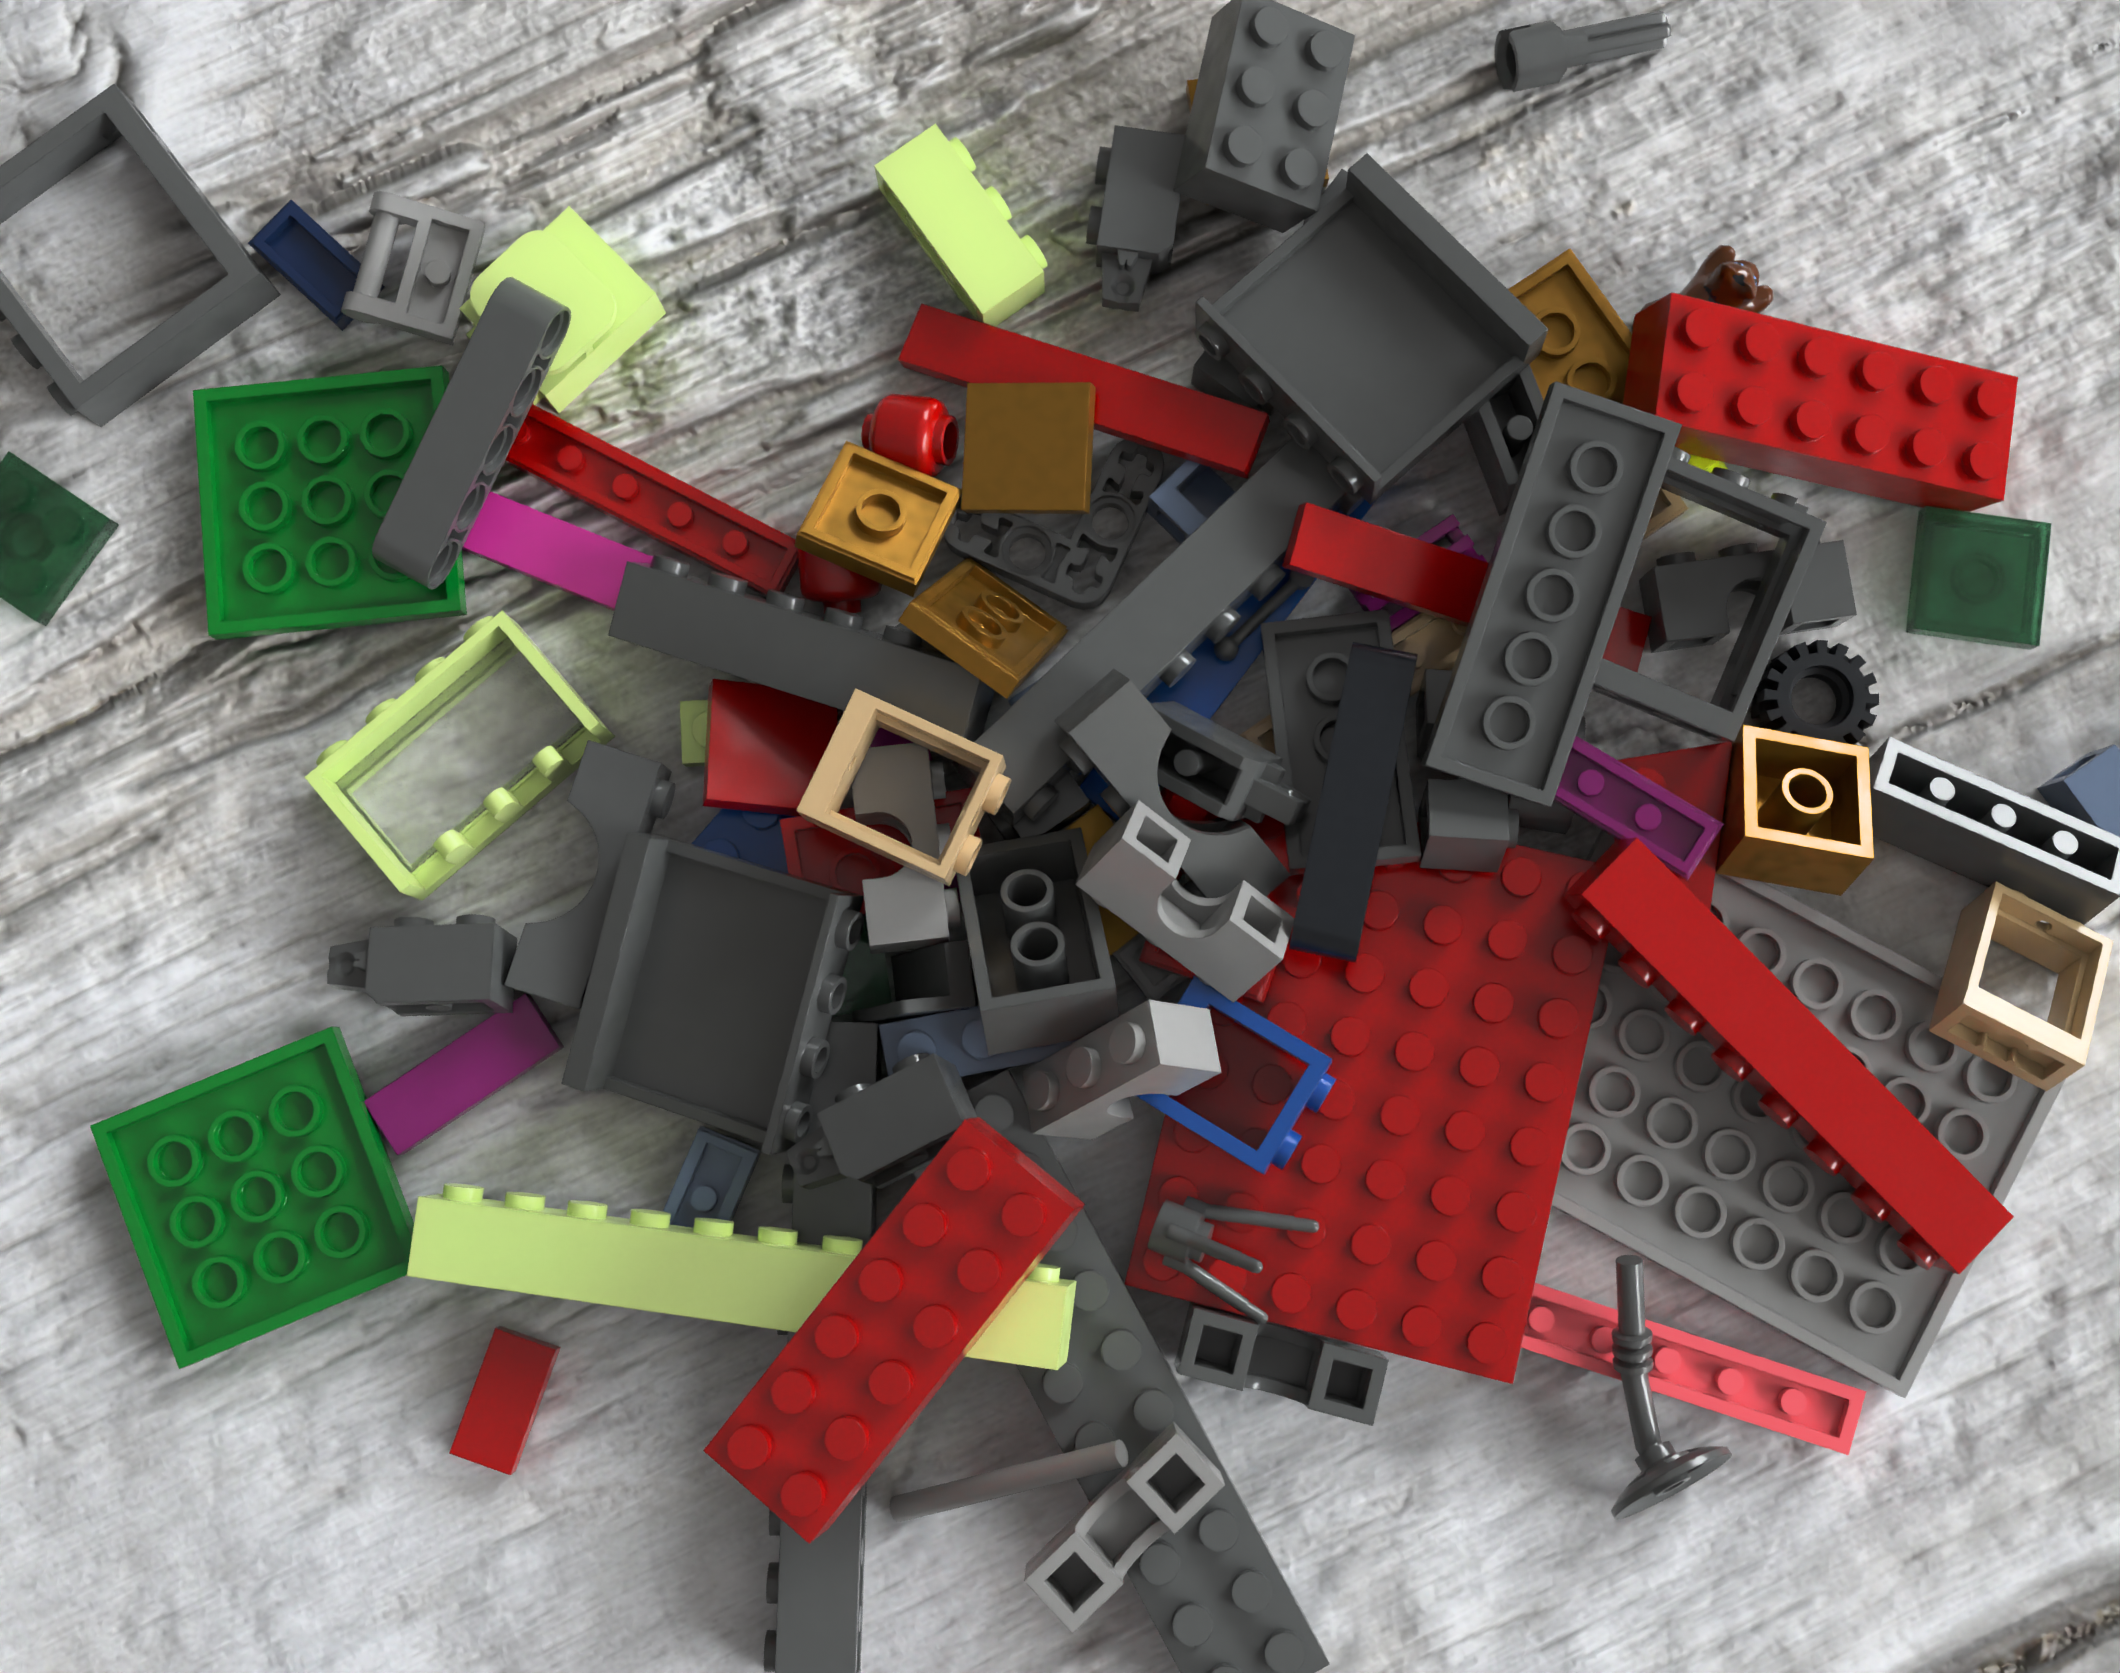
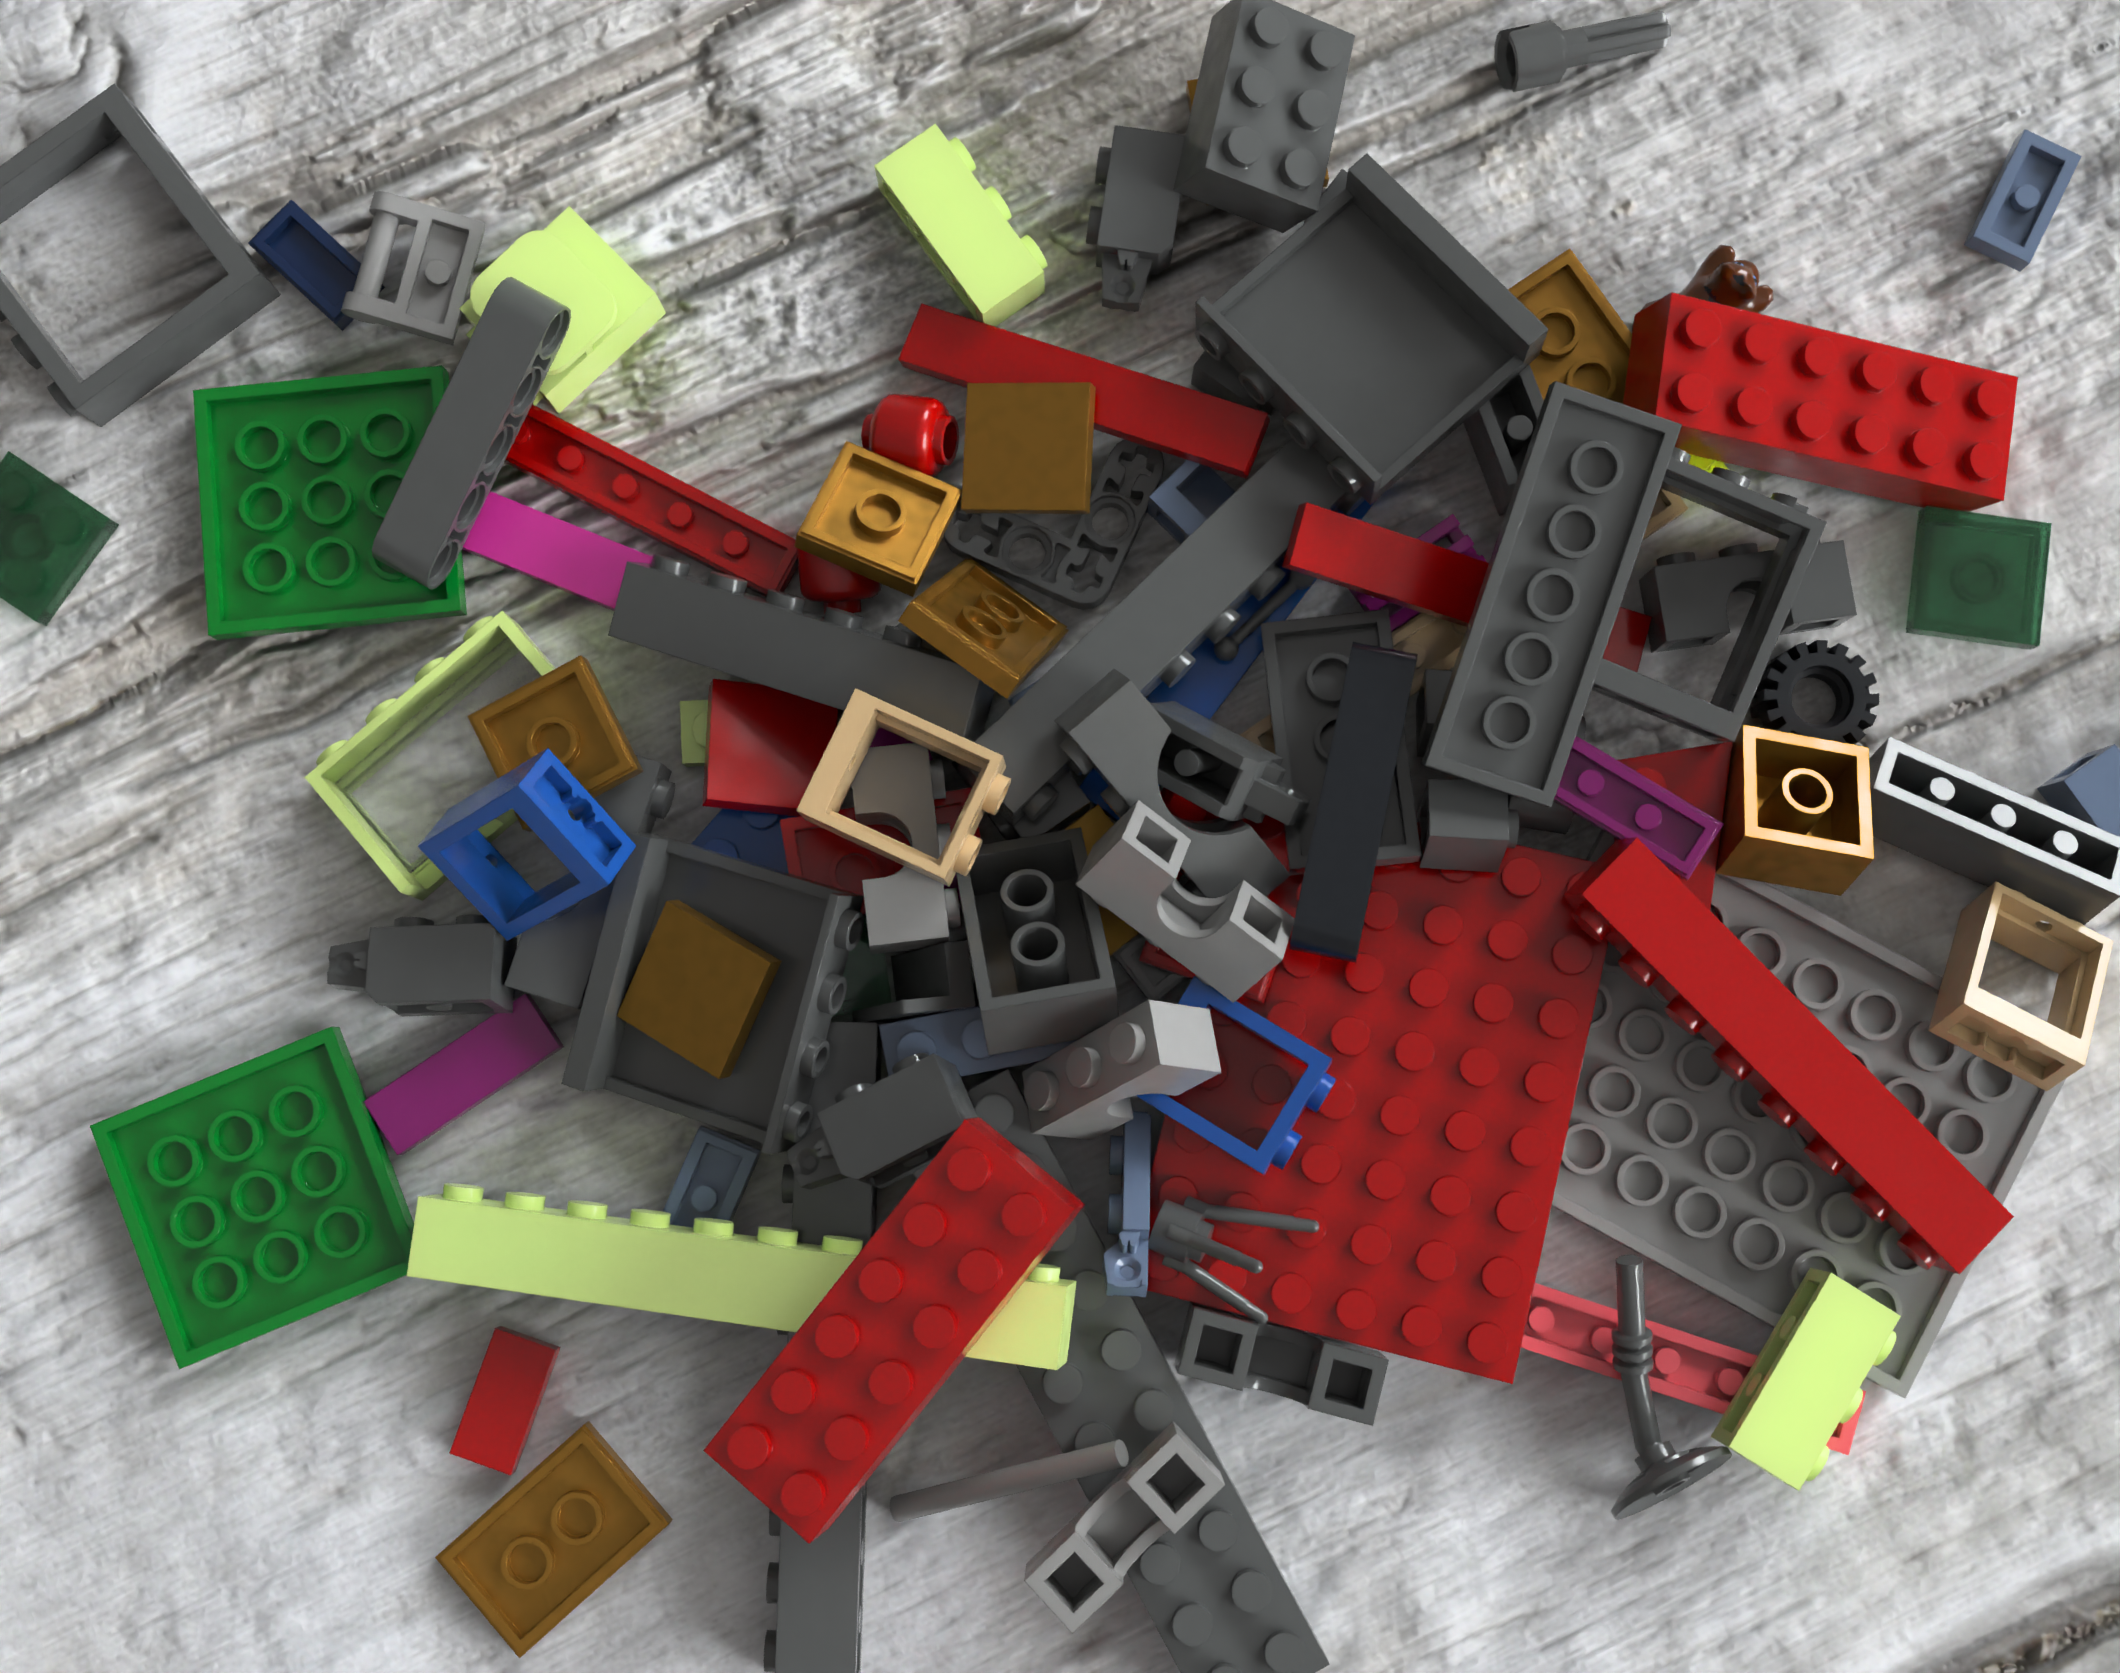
none -> blue window [418,748,636,941]
none -> pearl gold tile [435,1421,673,1658]
none -> pearl gold tile [467,655,644,832]
none -> pearl gold tile [617,900,781,1079]
none -> sand blue hinge [1102,1111,1151,1297]
none -> yellowish green brick [1711,1268,1901,1491]
none -> sand blue plate [1964,129,2082,272]

